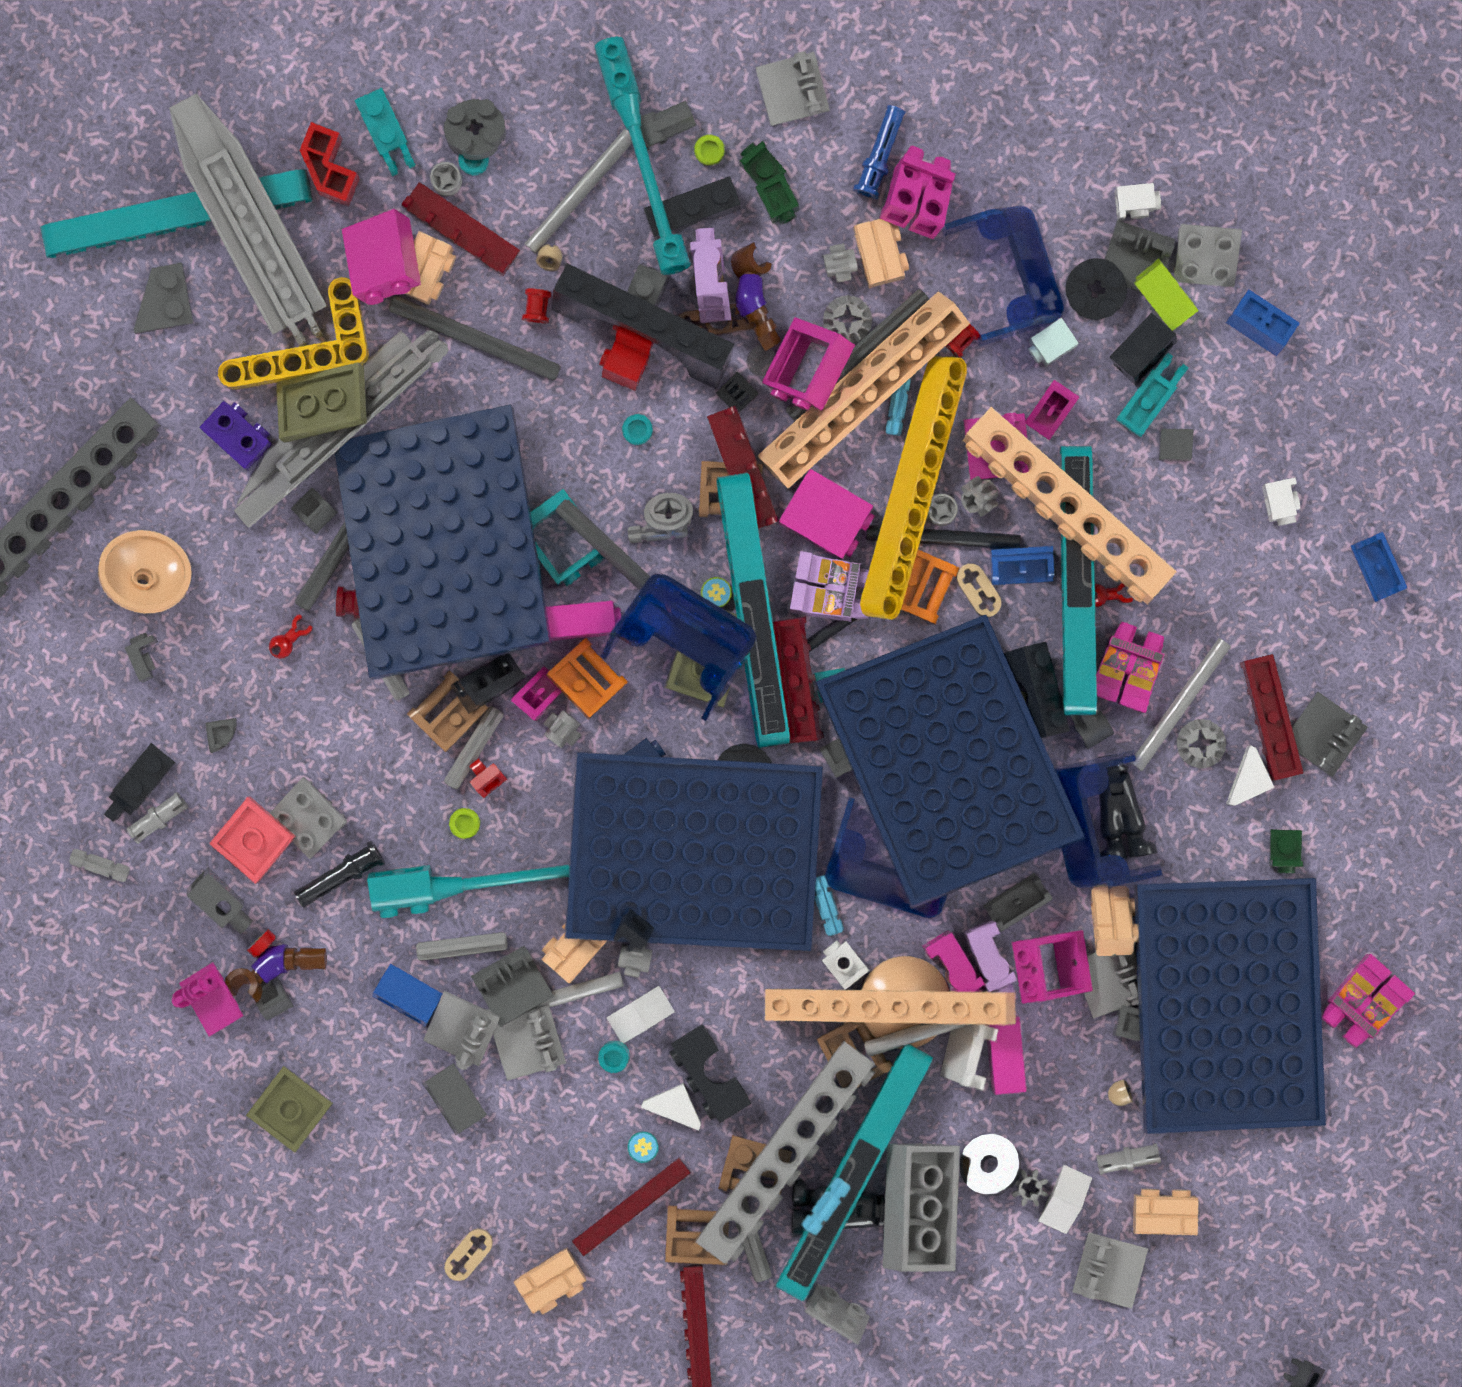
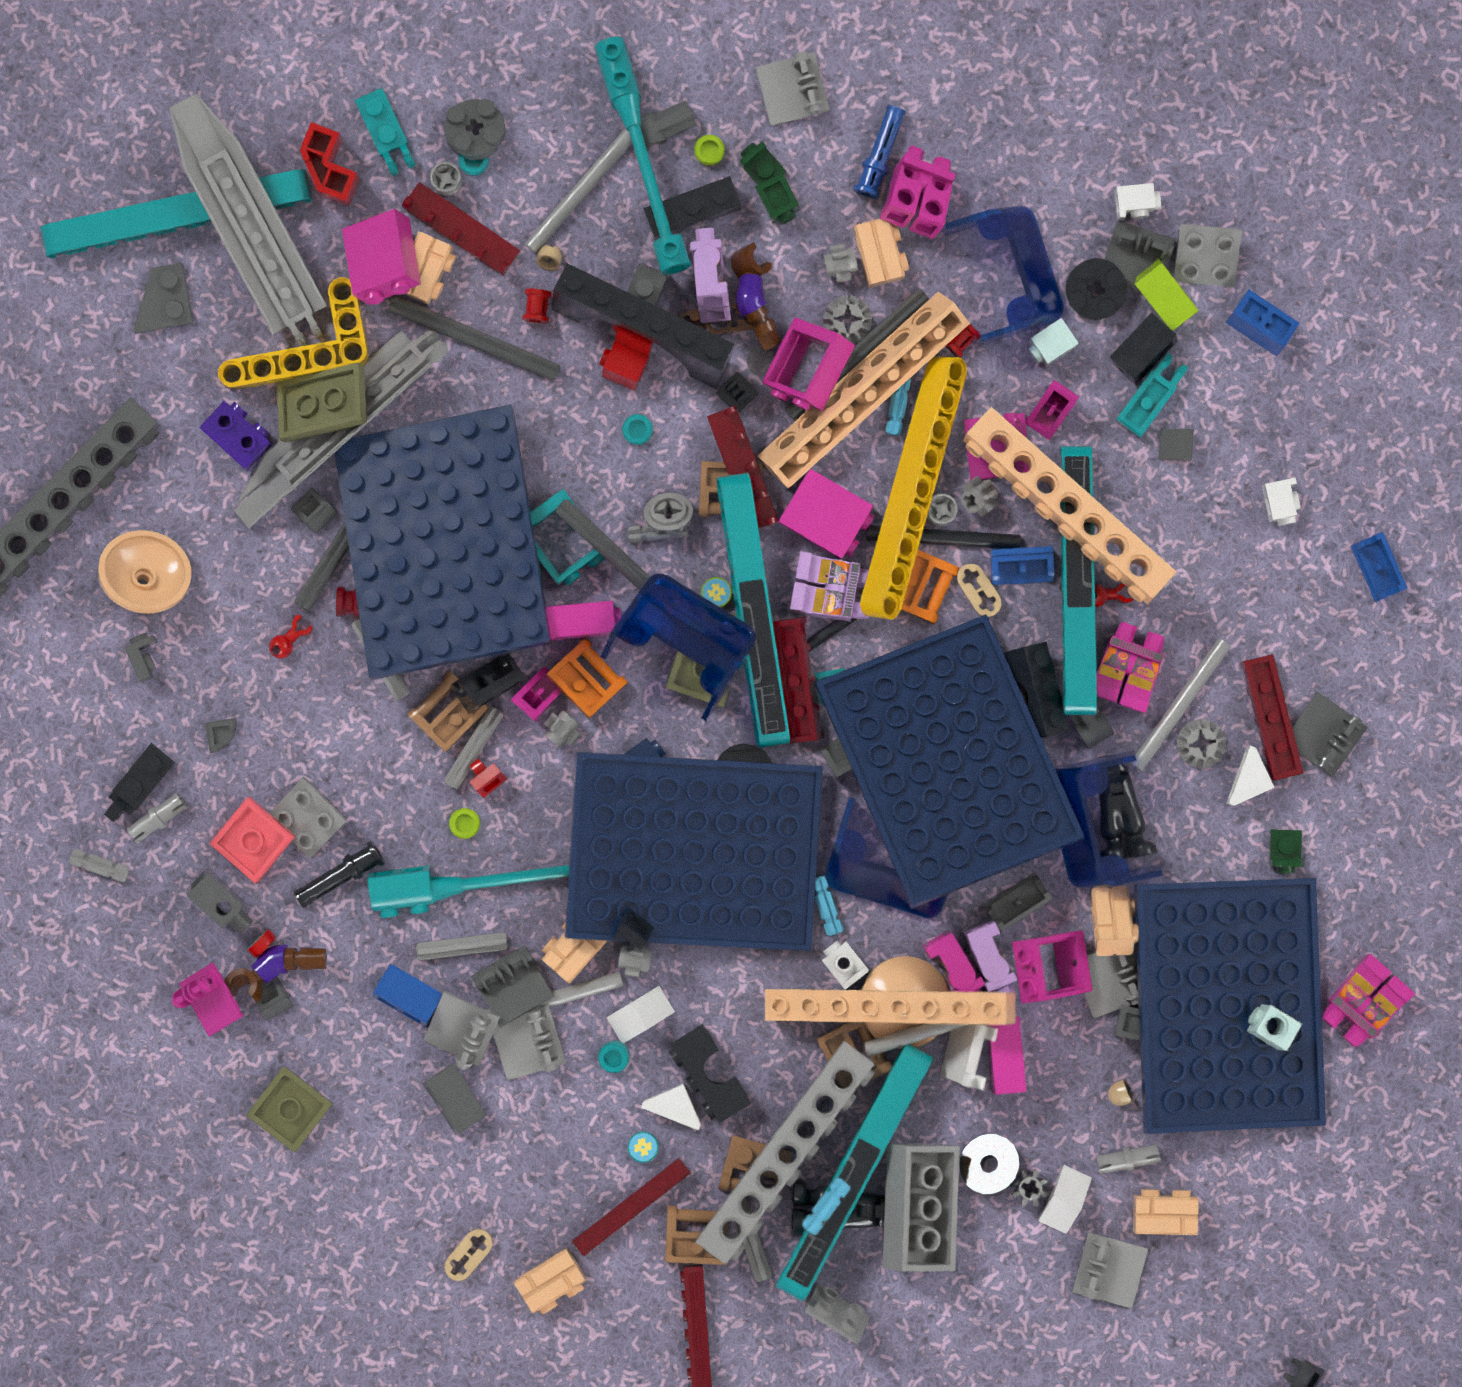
none -> light aqua brick [1247,1004,1302,1051]

